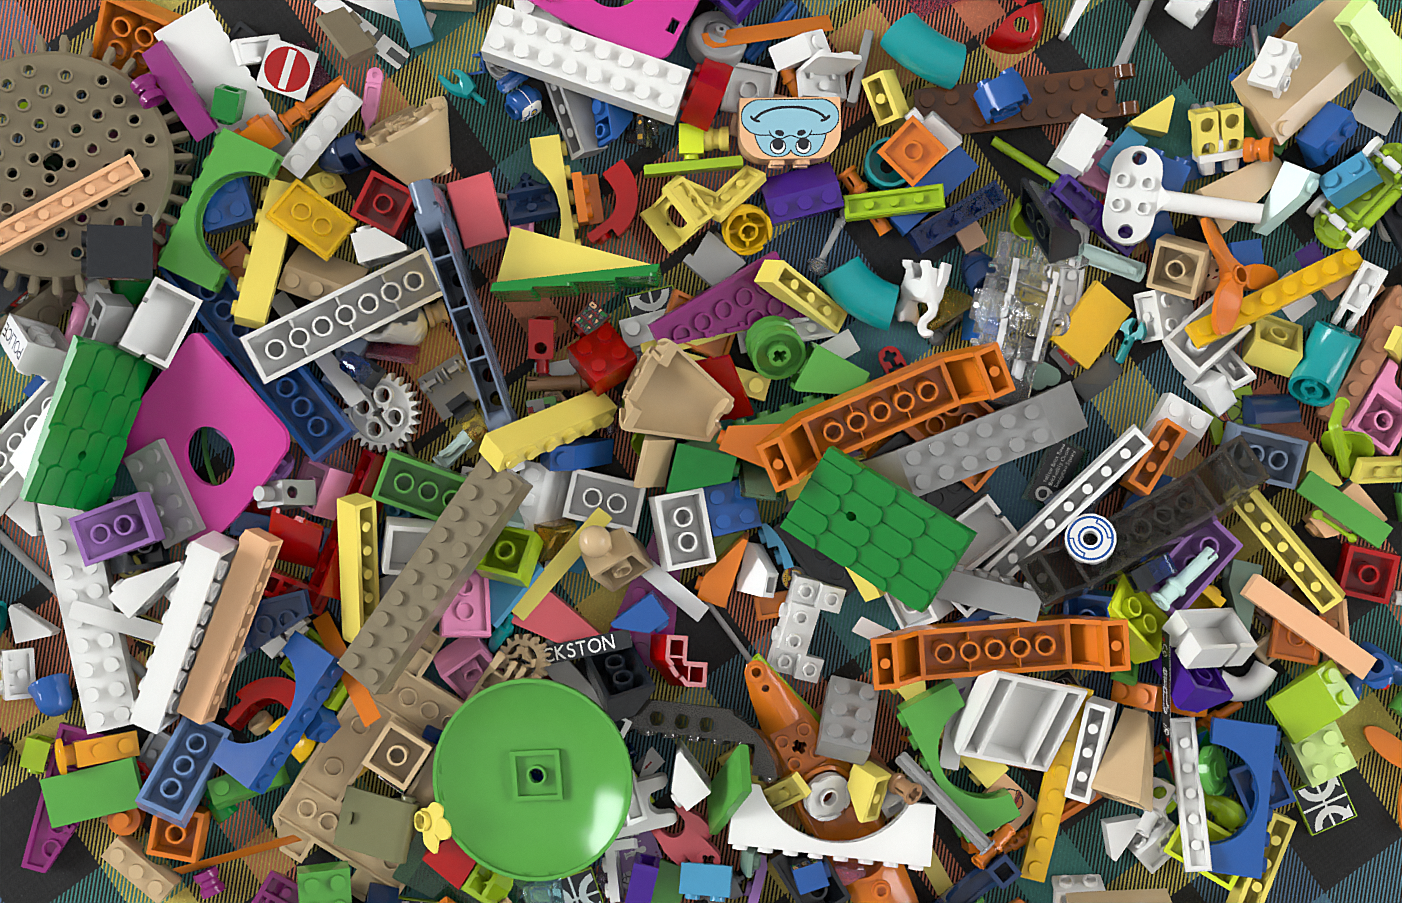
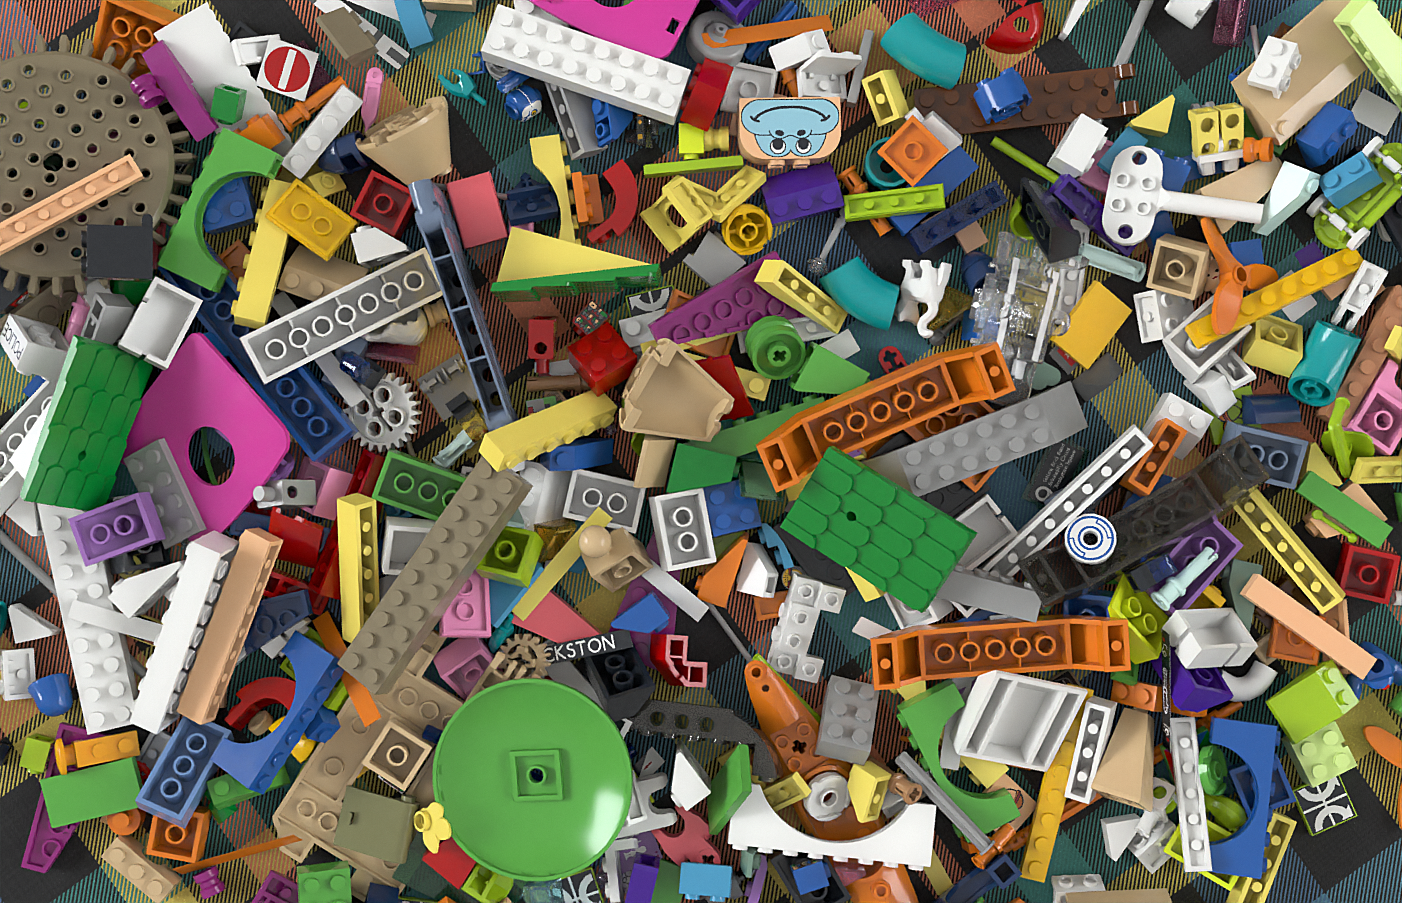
orange slope [716,424,782,468] -> none
teal bar [1115,318,1147,364] -> none

